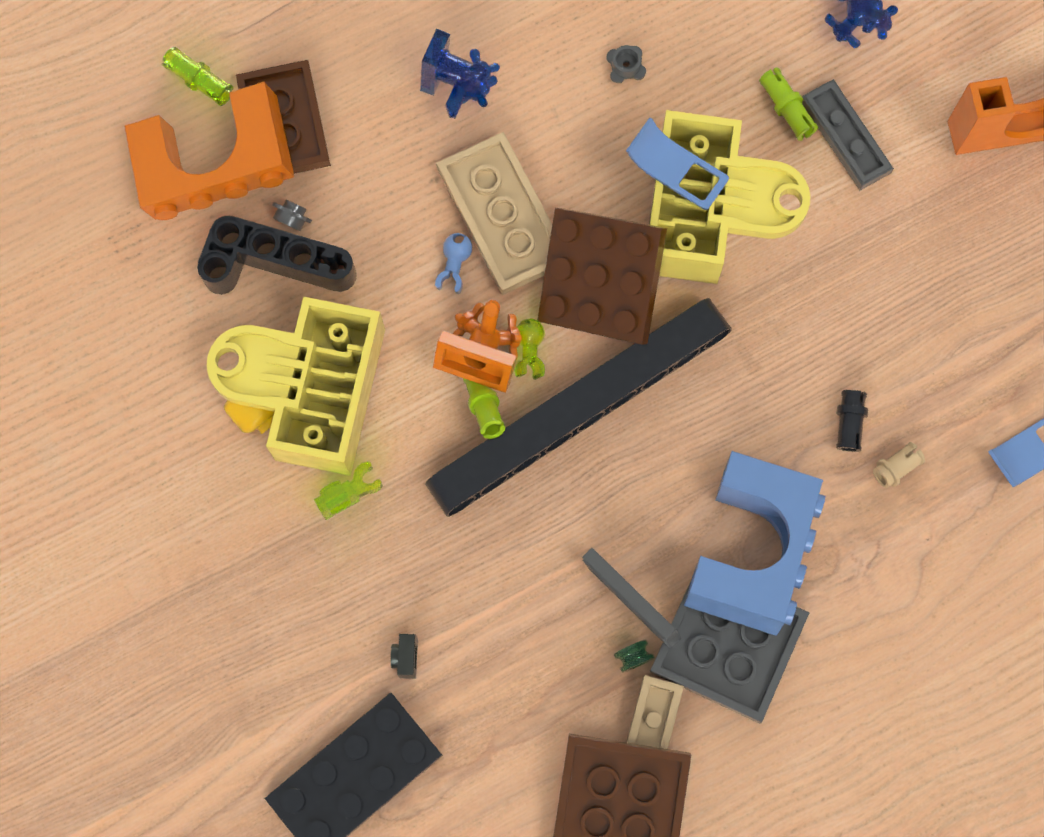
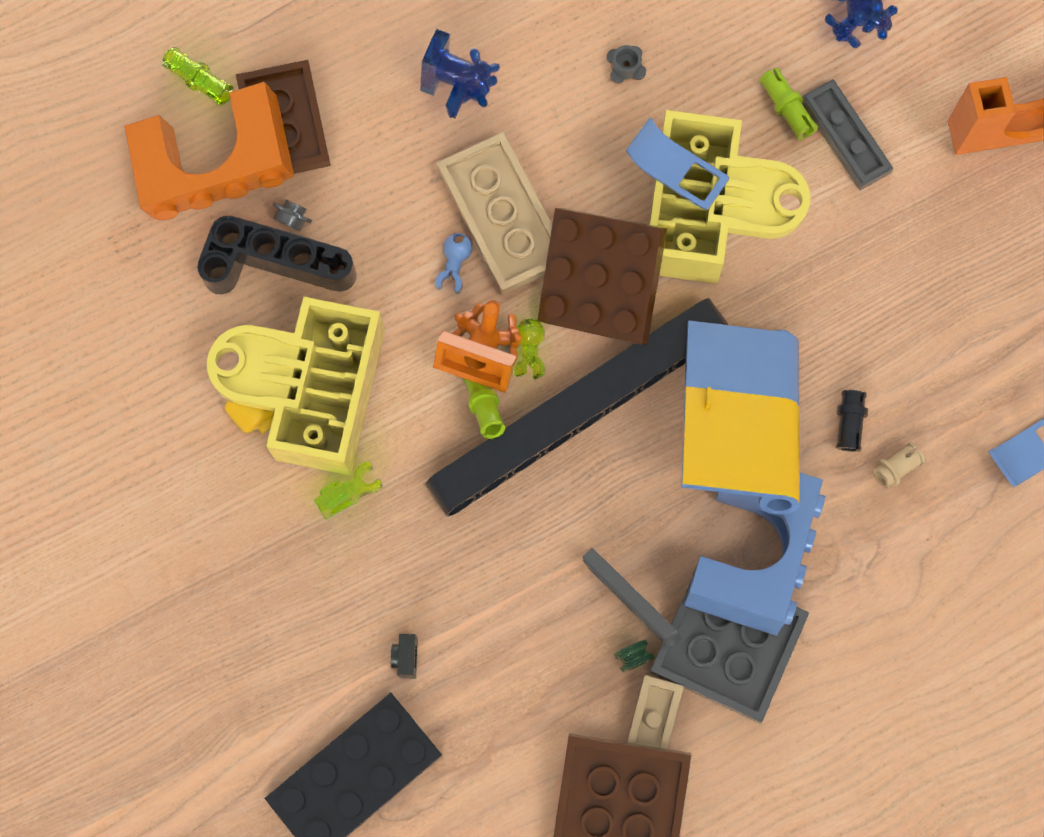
none -> door [681,320,800,514]

